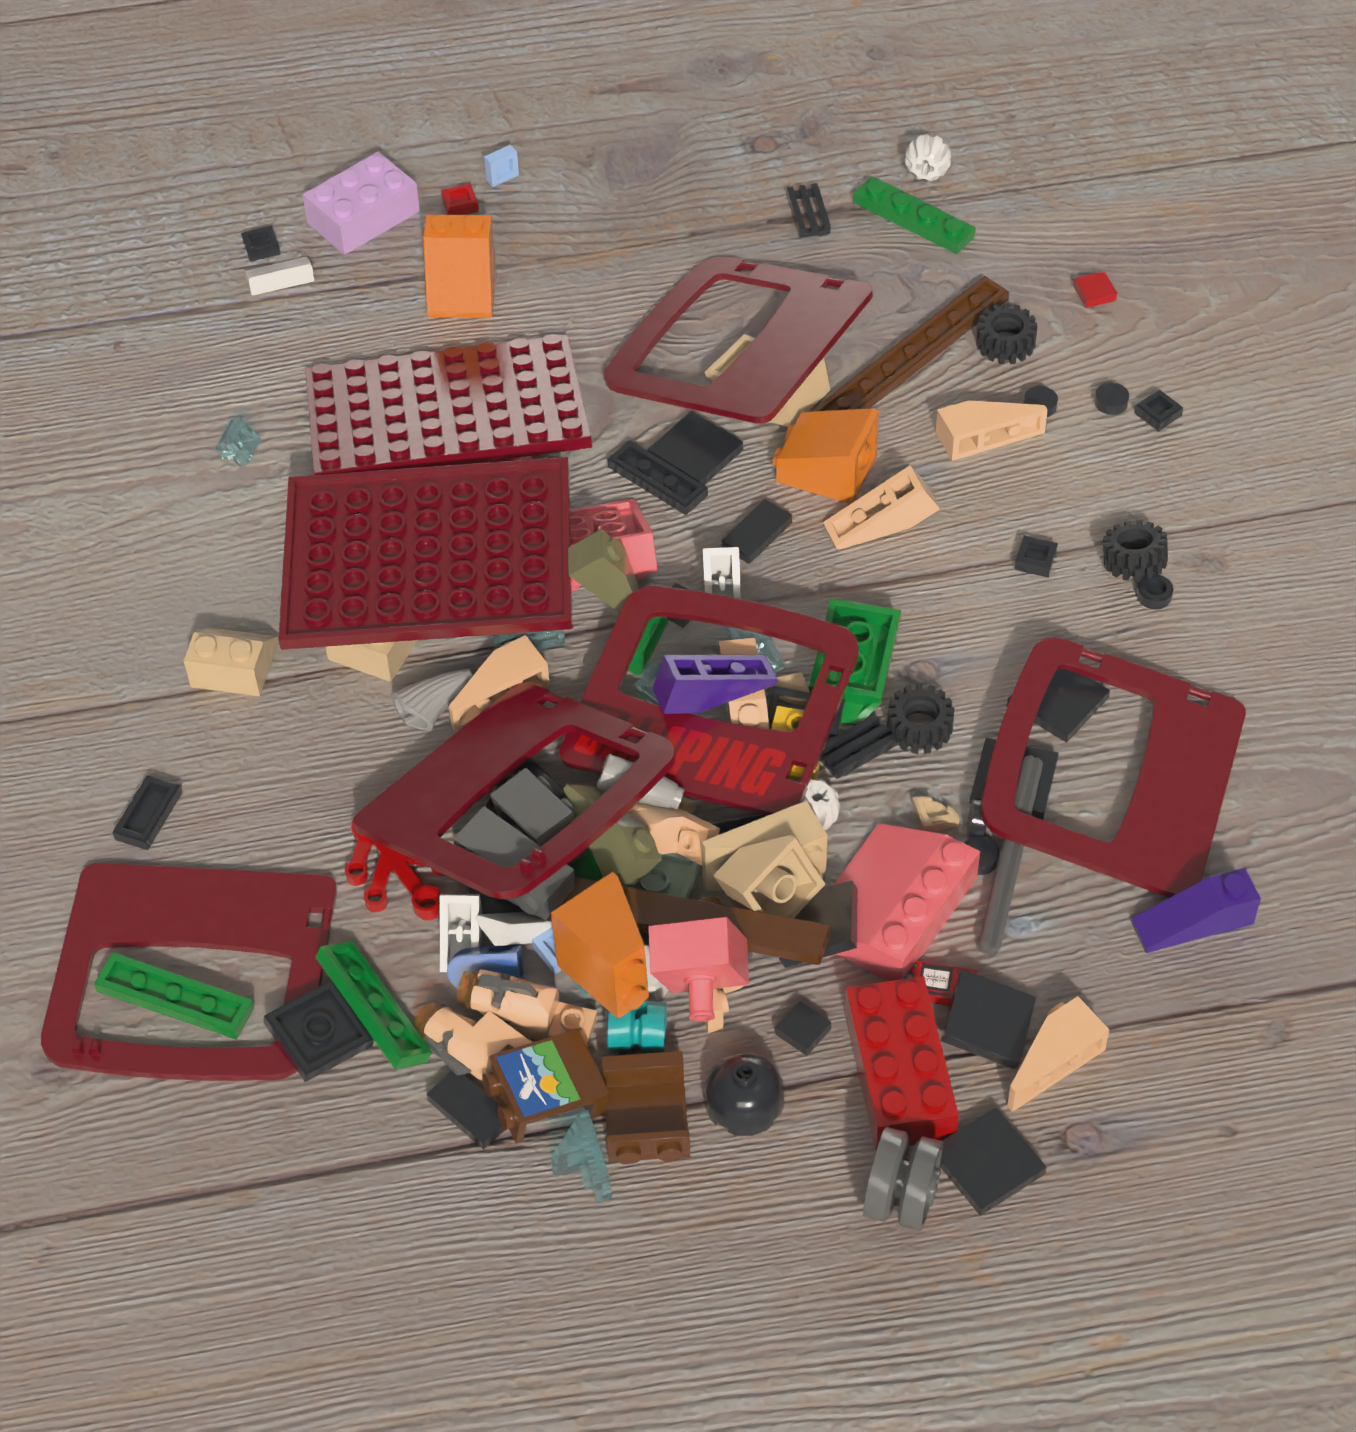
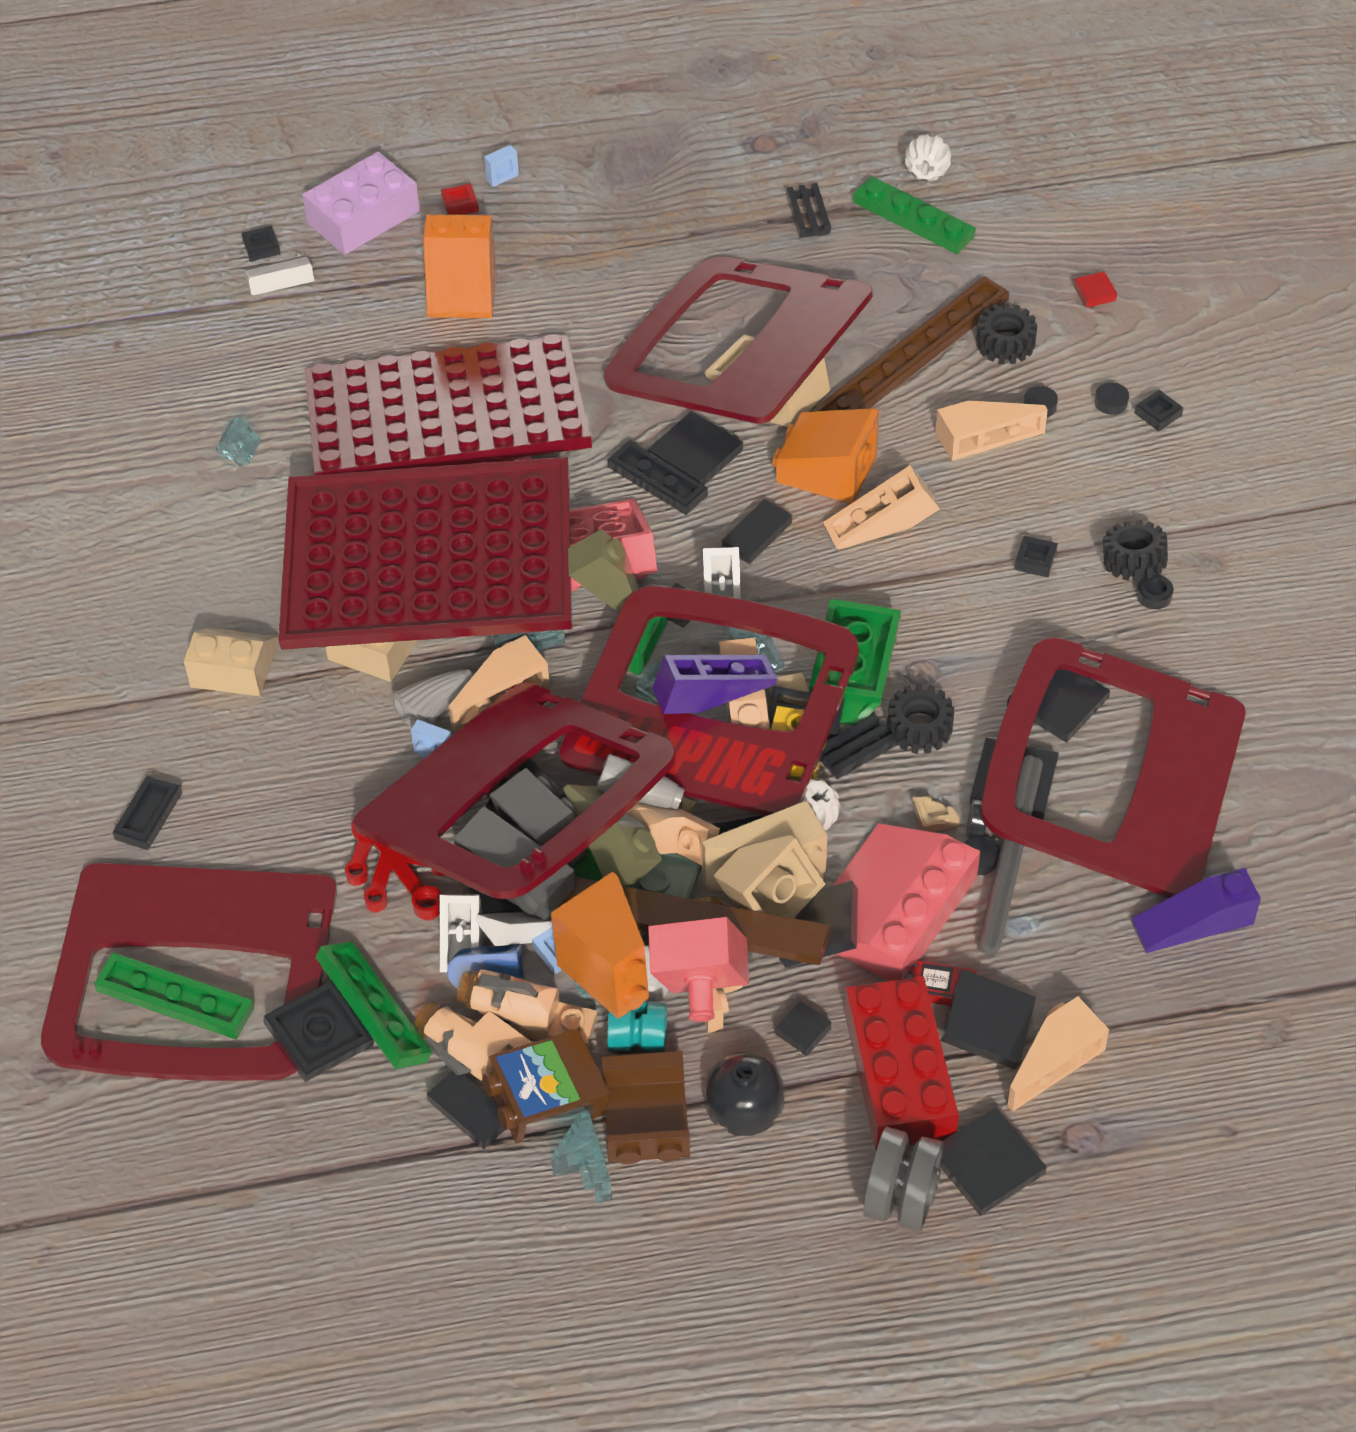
none -> light blue plate [411,719,451,758]

